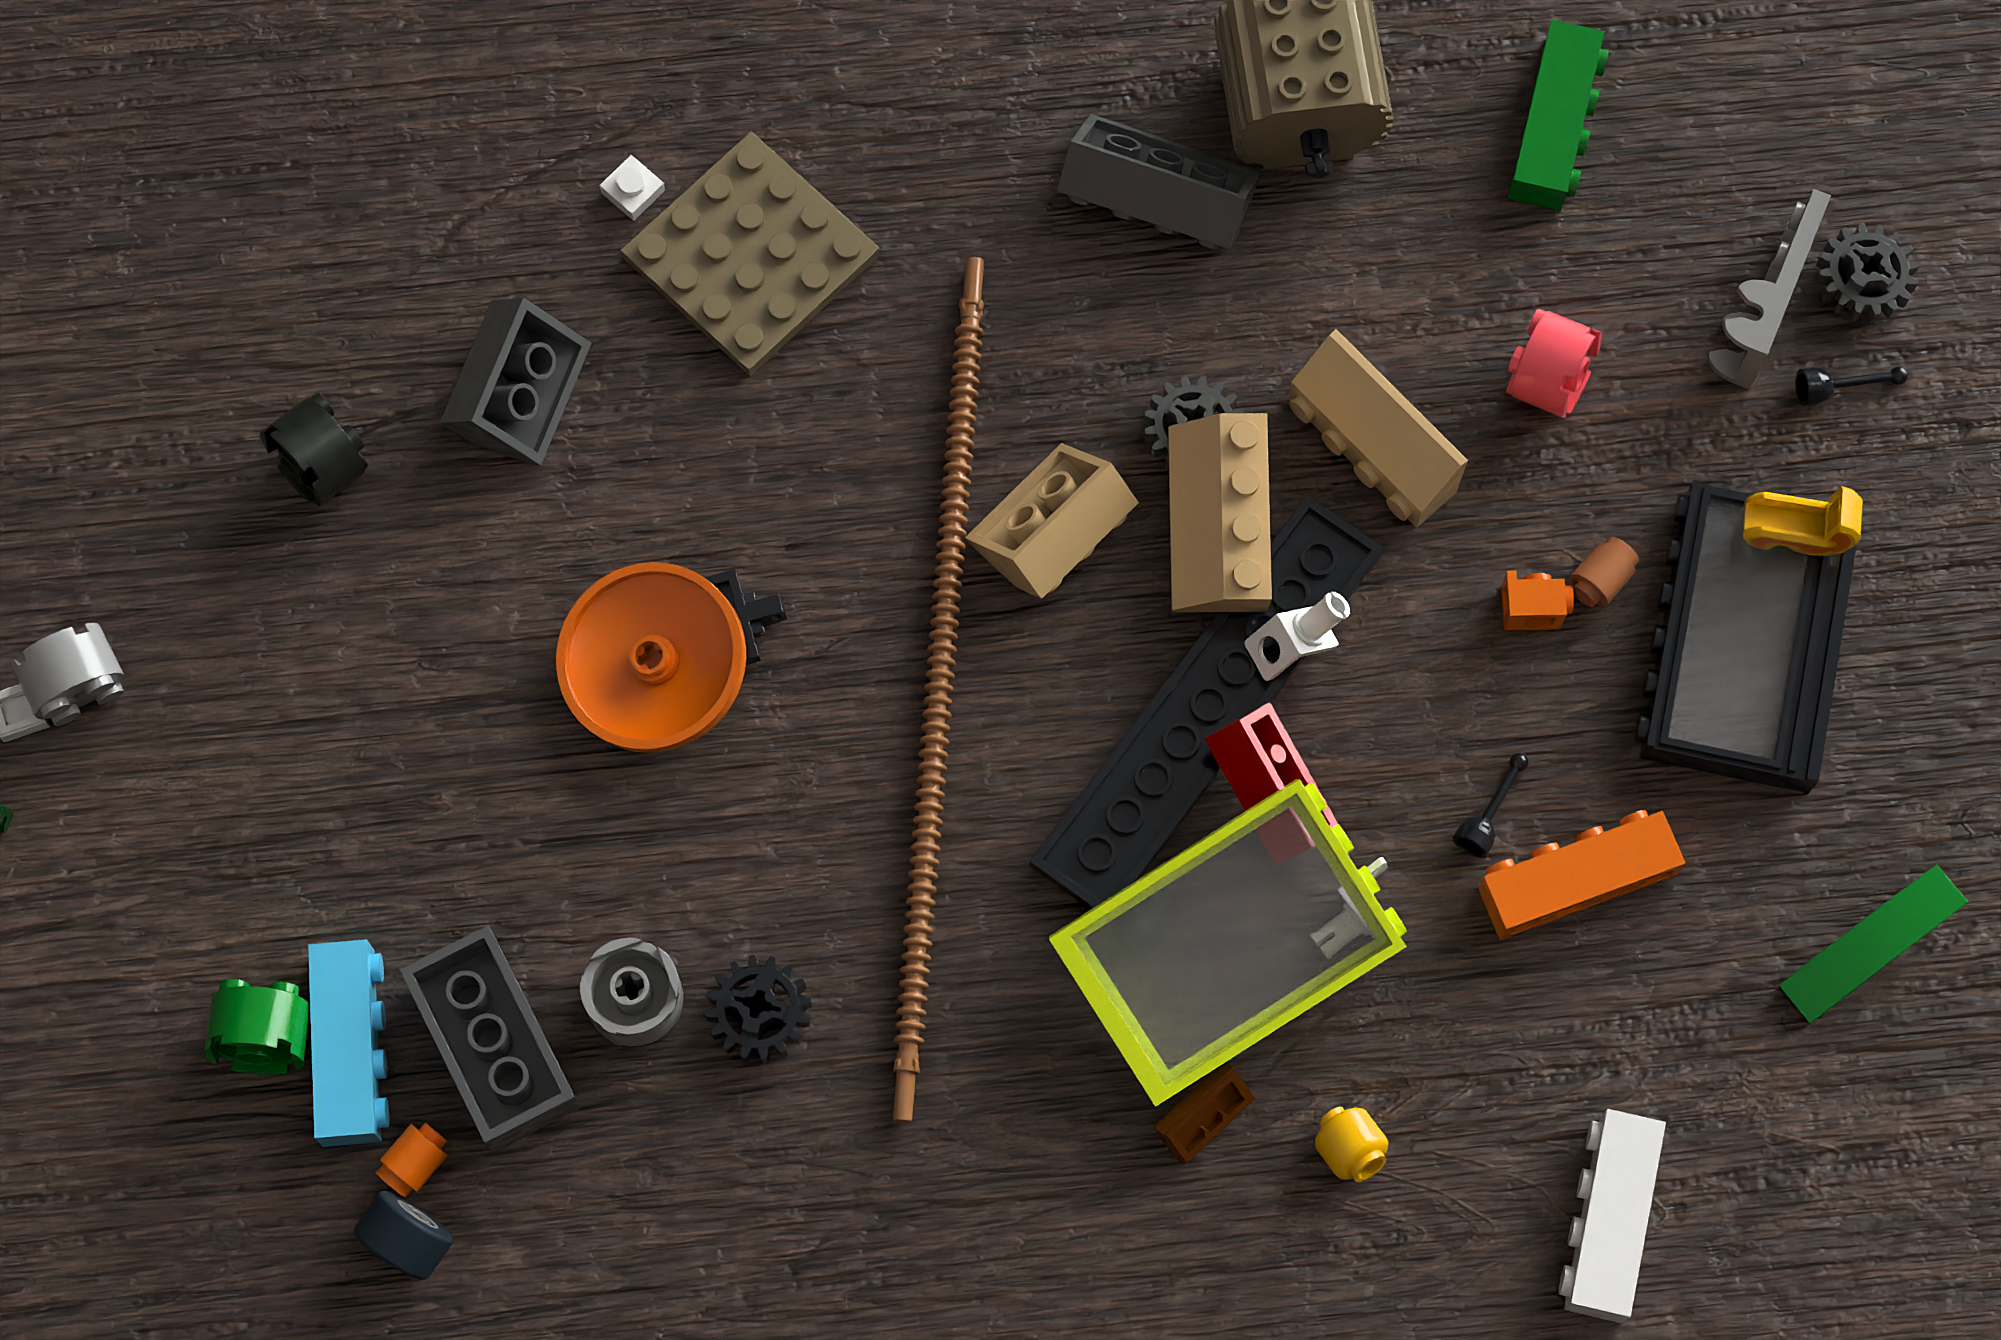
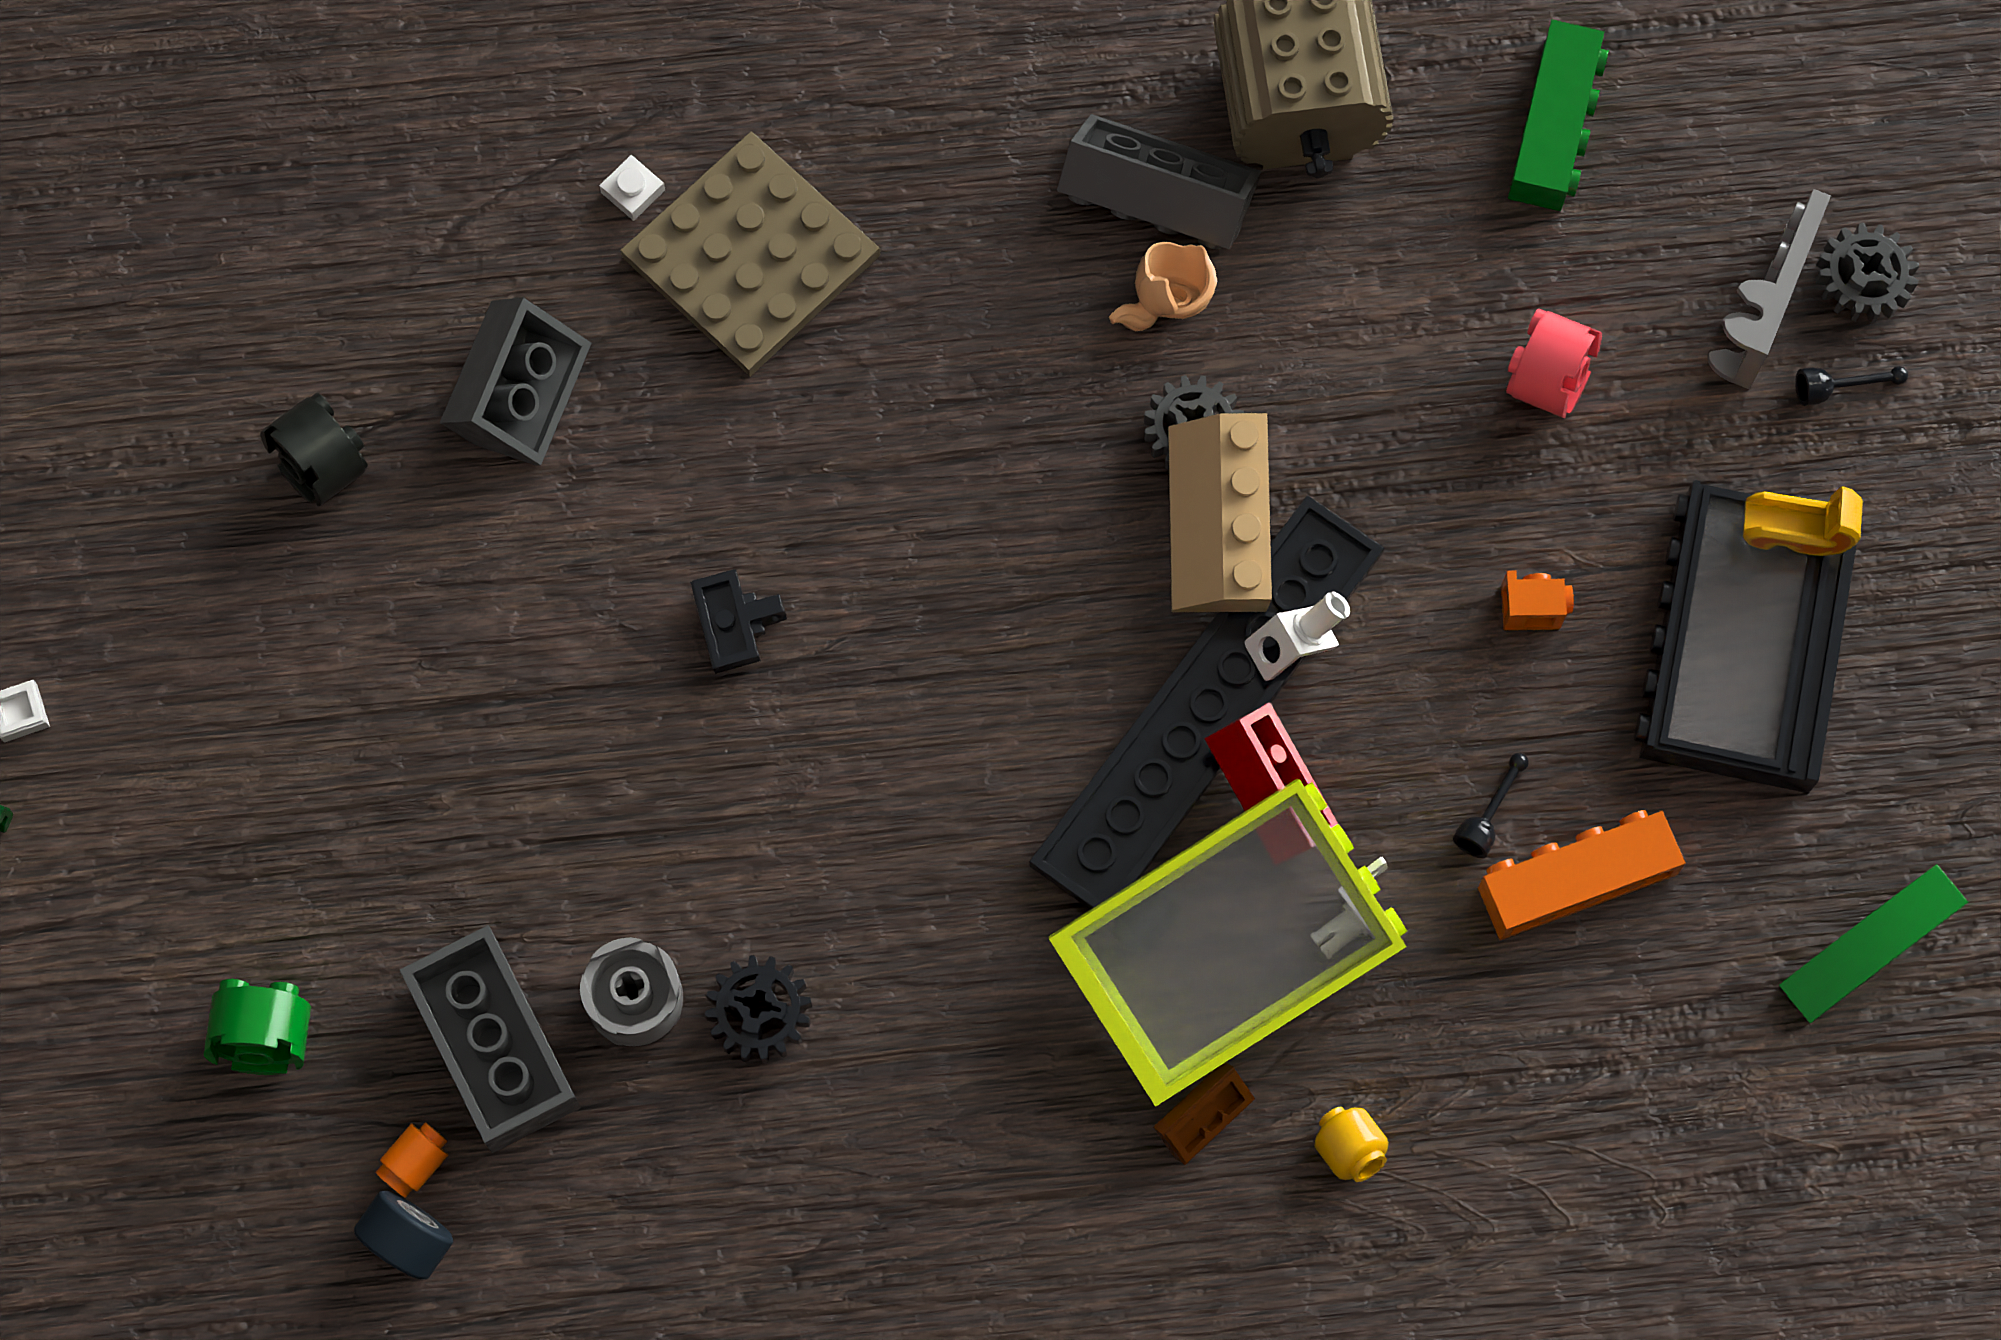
light grey brick [11,623,125,726] -> none
medium azure brick [308,939,389,1147] -> none
orange dish [556,562,746,753] -> none
medium nougat hose [892,257,984,1123] -> none
tan slope [965,443,1139,599] -> none
tan slope [1288,329,1468,528] -> none
white brick [1559,1109,1666,1323] -> none
nougat brick [1570,537,1639,607] -> none
none -> light nougat hair [1109,242,1217,331]

